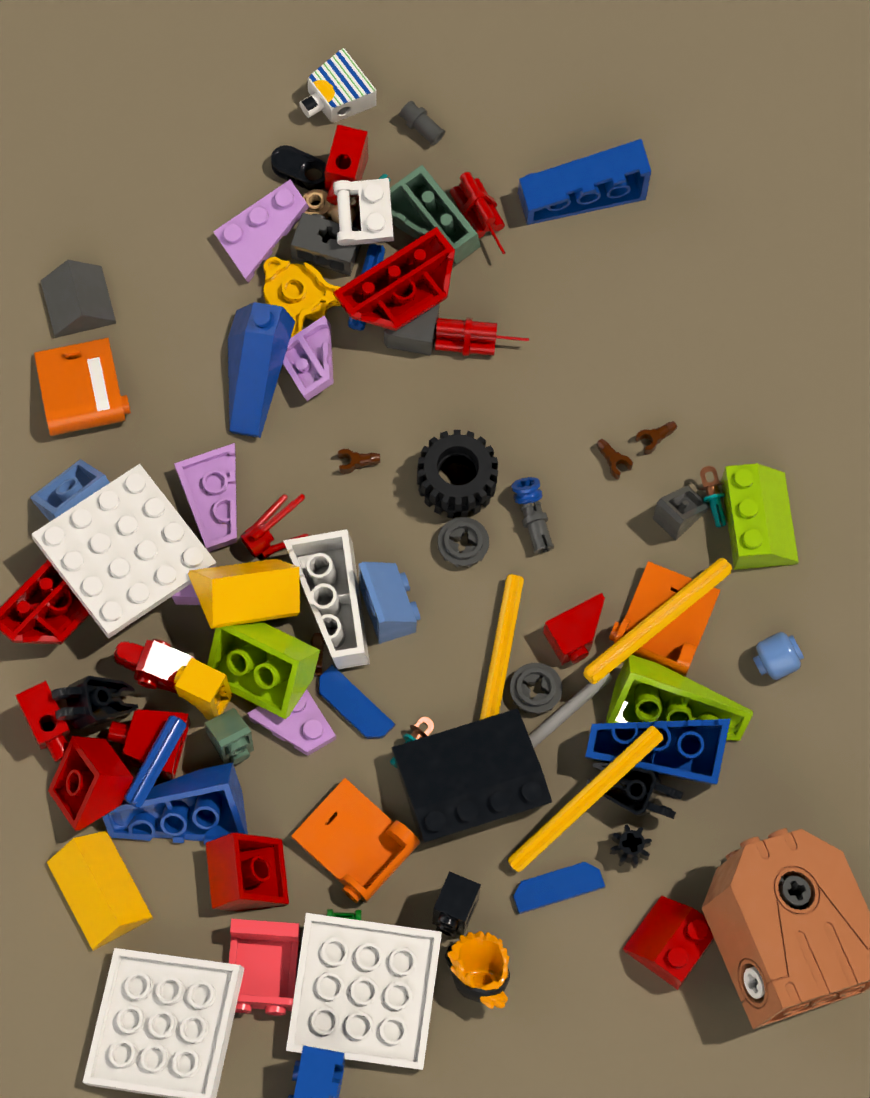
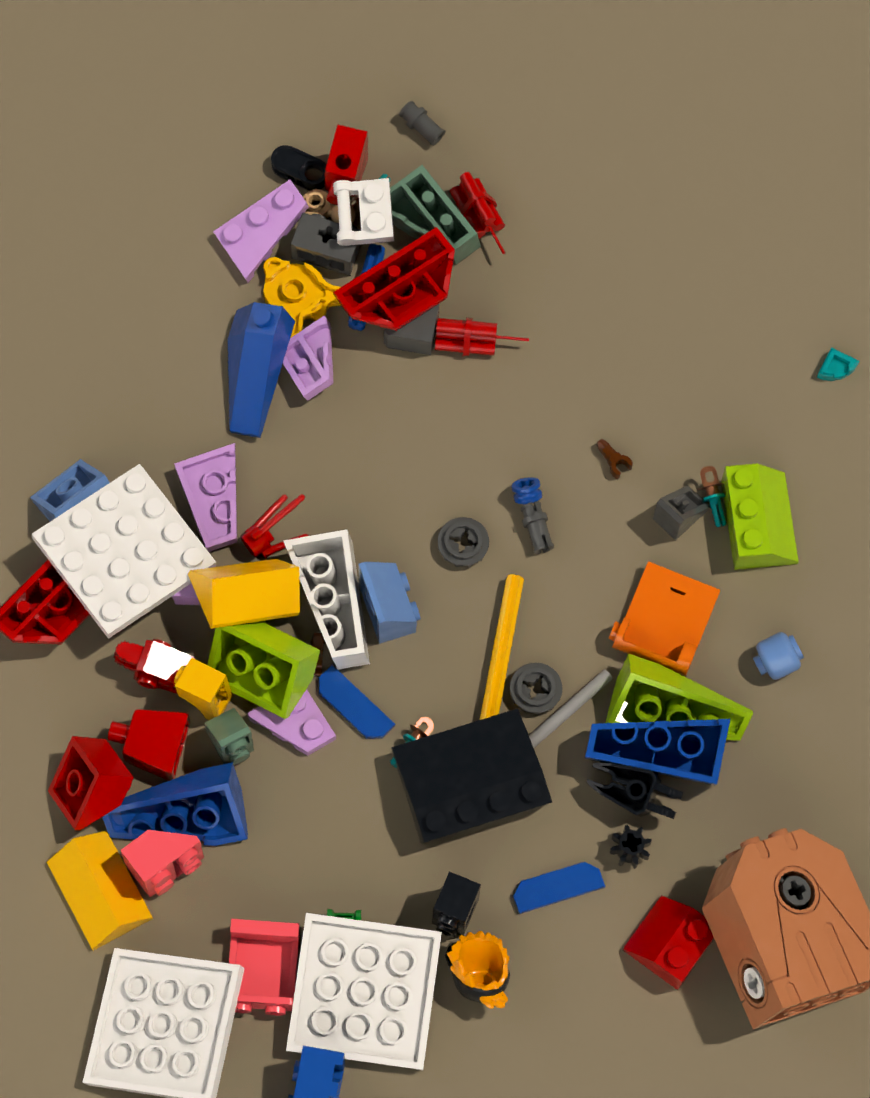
red torso [15,681,71,762] -> none
orange door [34,338,131,436] -> none
dark grey slope [41,260,116,338] -> none
black hinge [51,676,138,730] -> none
blue axle [124,715,186,808] -> none
red slope [206,833,289,911] -> none
orange door [291,778,420,903] -> none
white torso [299,48,376,123] -> none
reddish brown piece [338,449,381,474] -> none
black tyre [417,430,498,518] -> none
yellow axle [508,726,664,872] -> none
blue wedge [518,139,651,225] -> none
red slope [543,593,605,665] -> none
yellow axle [583,558,732,684] -> none
reddish brown piece [636,421,677,455] -> none
none -> coral slope [120,830,204,898]
none -> teal tile [817,348,860,381]

